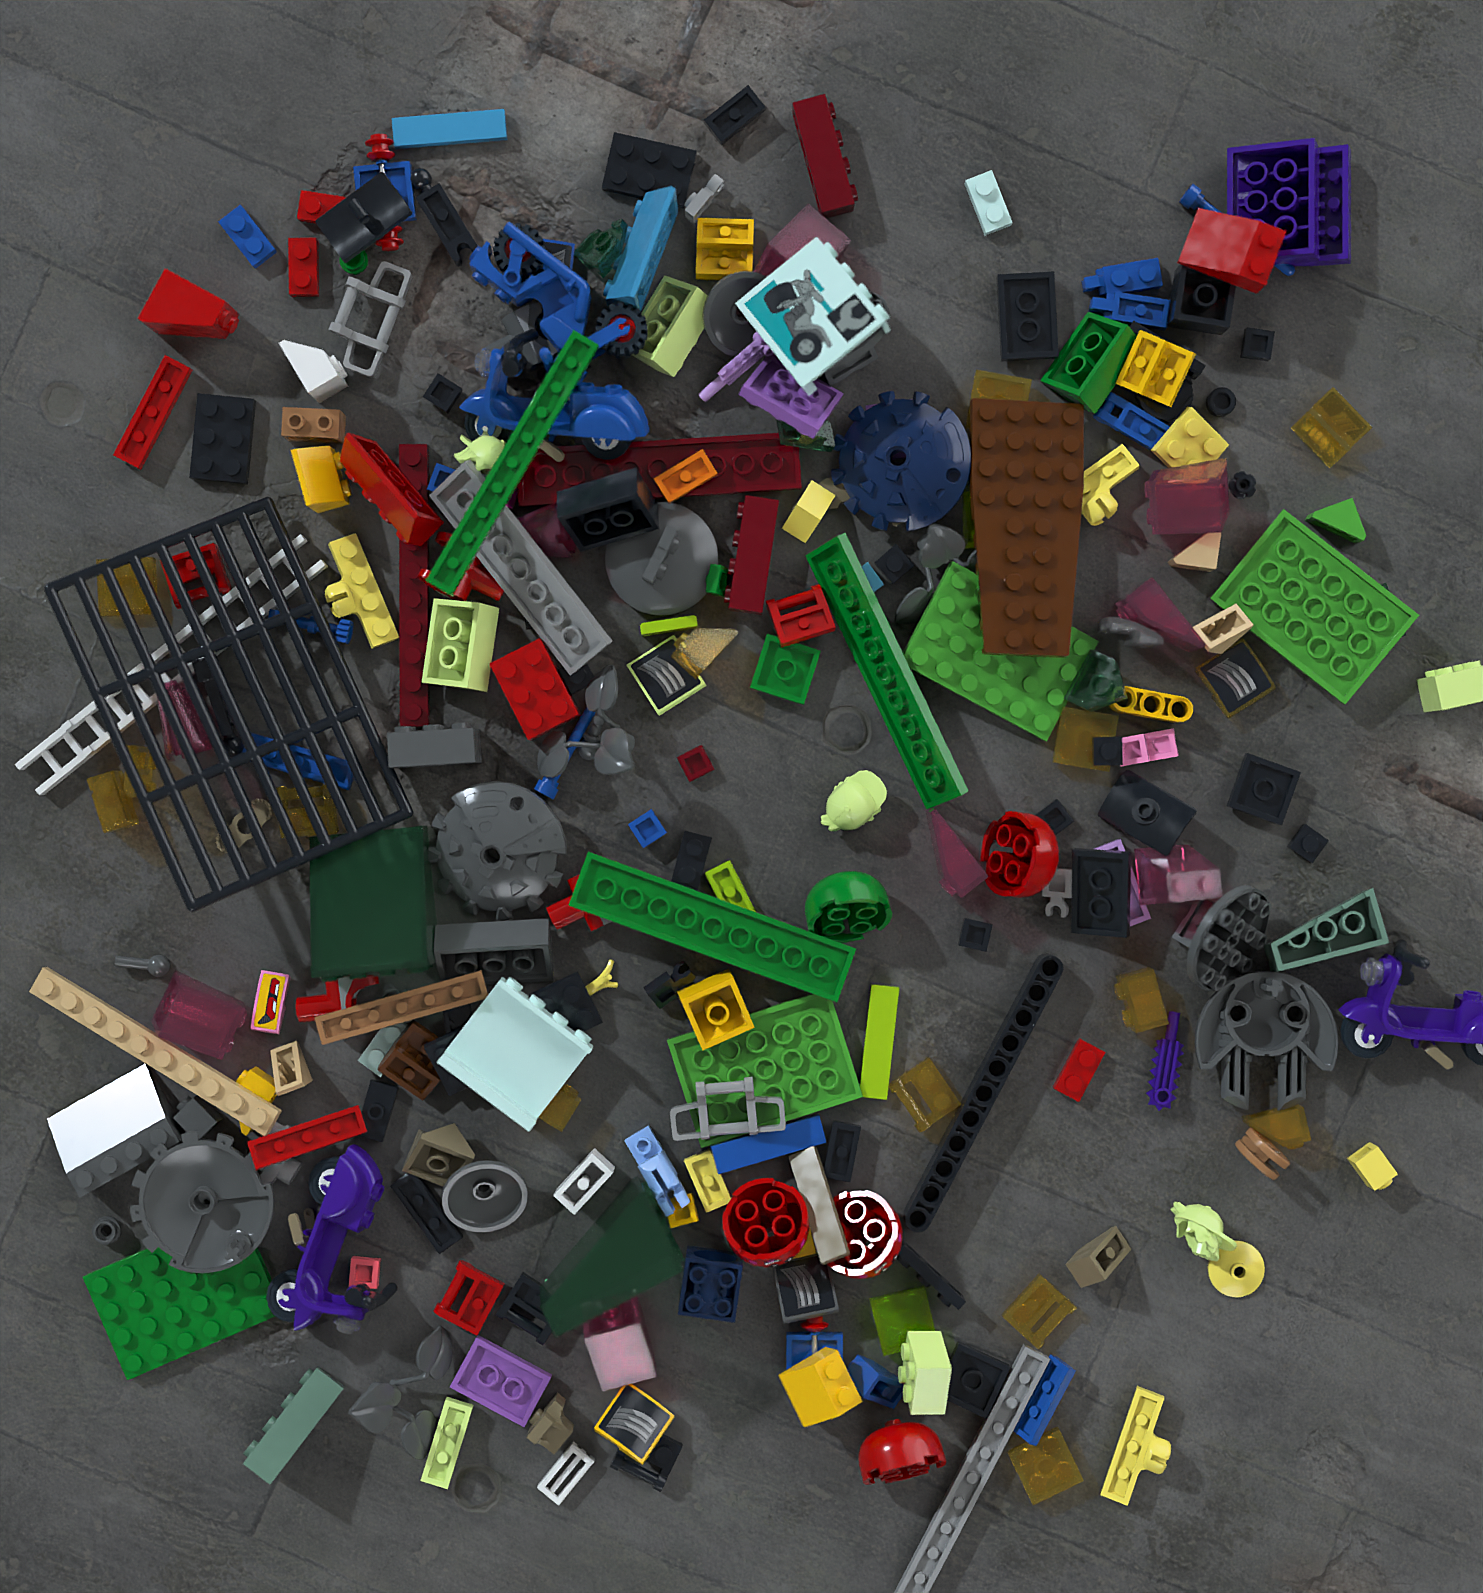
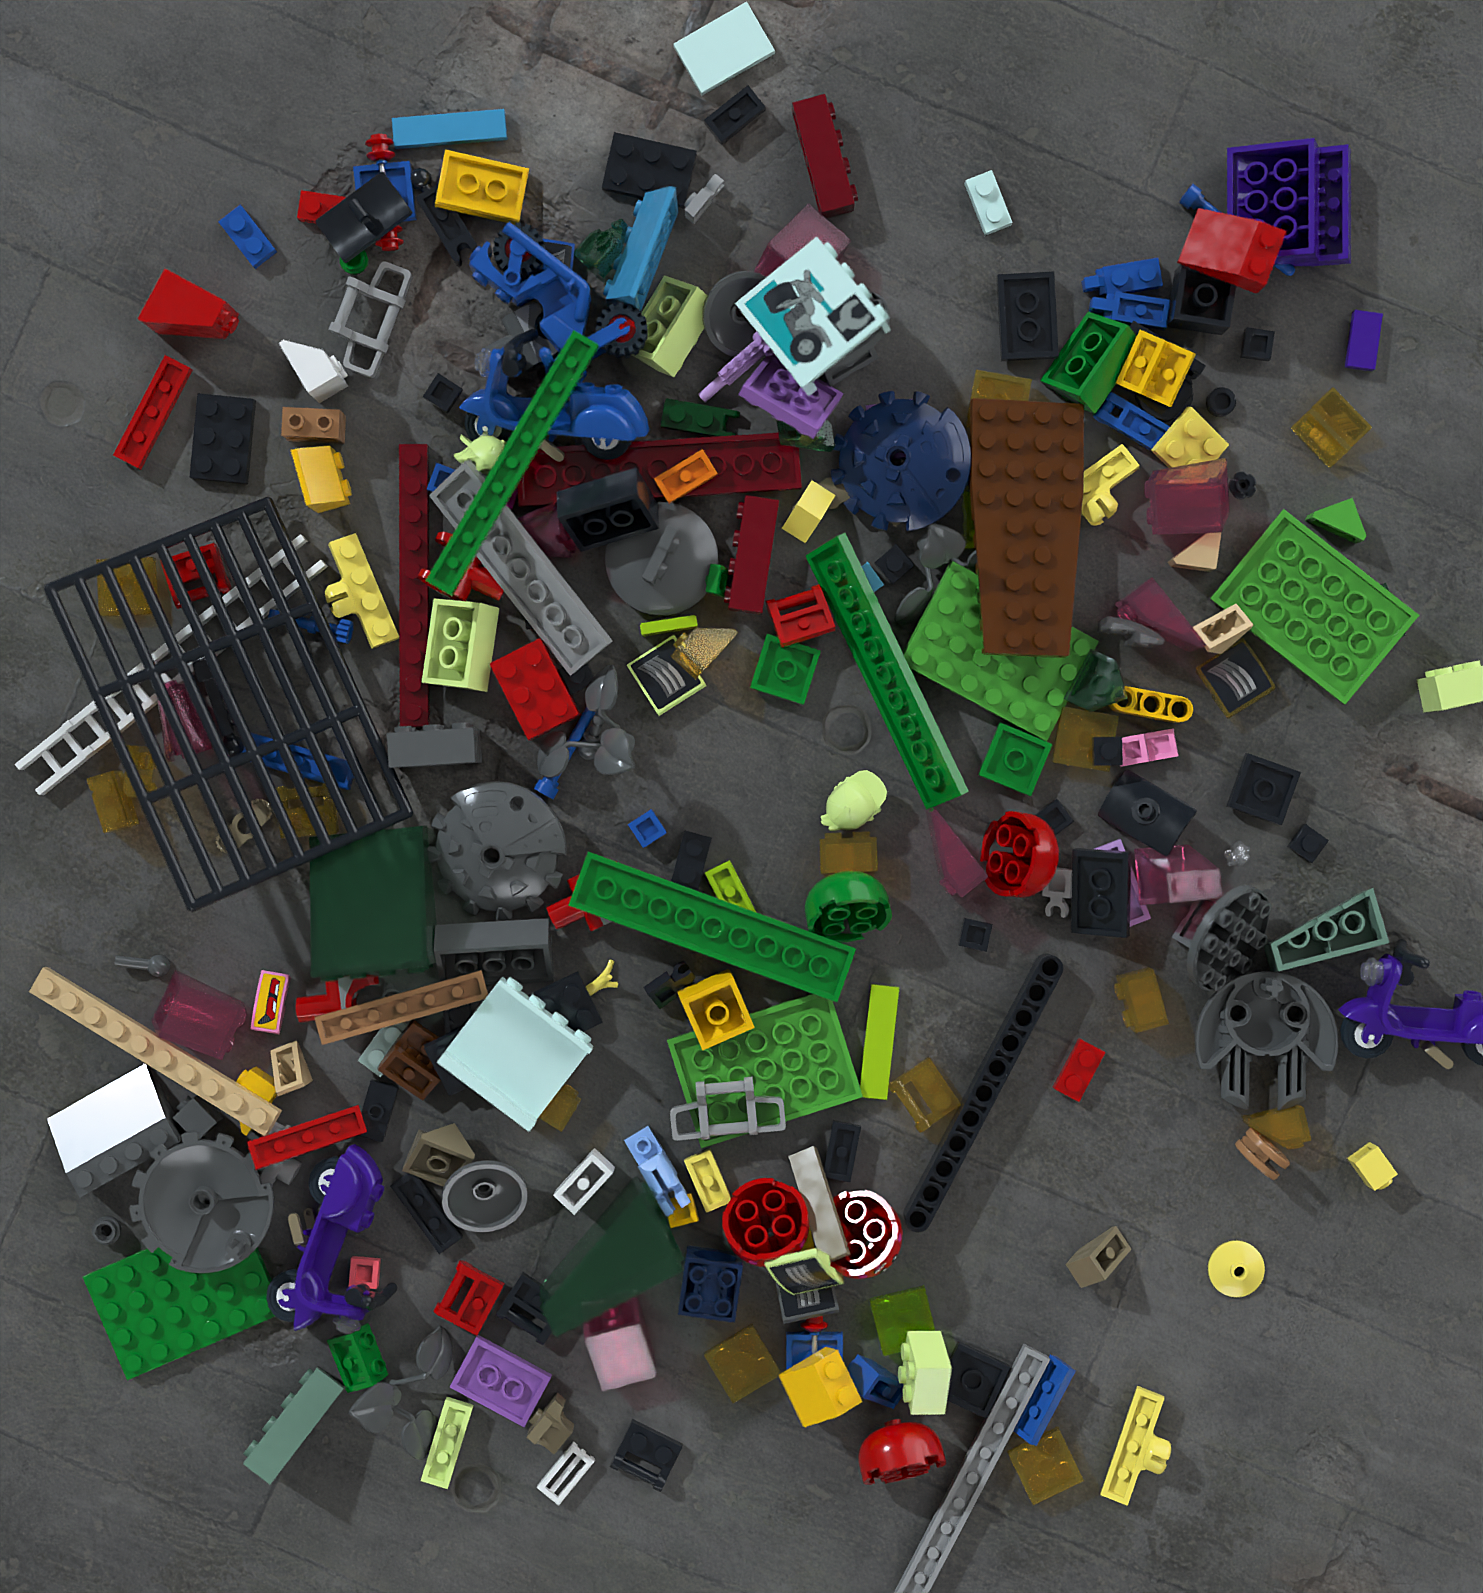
red plate [288,237,319,297] -> none
red slope [340,433,444,546] -> none
slope [594,1380,674,1465] -> none
dark red tile [677,744,715,782] -> none
yellow slope [696,218,754,280] -> none
blue tile [710,1114,826,1174] -> none
black plate [896,1239,966,1310] -> none
clear yellow plate [1001,1273,1077,1349] -> none
dark purple piece [1146,1011,1184,1111] -> none
yellowish green hair [1170,1201,1237,1262] -> none
none -> green bracket [327,1323,388,1393]
none -> yellow tile [435,149,529,225]
none -> dark green hinge [661,398,741,437]
none -> light aqua tile [673,2,775,96]
none -> clear yellow plate [704,1324,781,1403]
none -> slope [765,1248,844,1295]
none -> clear yellow brick [819,831,878,873]
none -> green plate [978,723,1052,796]
none -> clear plate [1223,841,1250,867]
none -> dark purple tile [1344,310,1383,371]

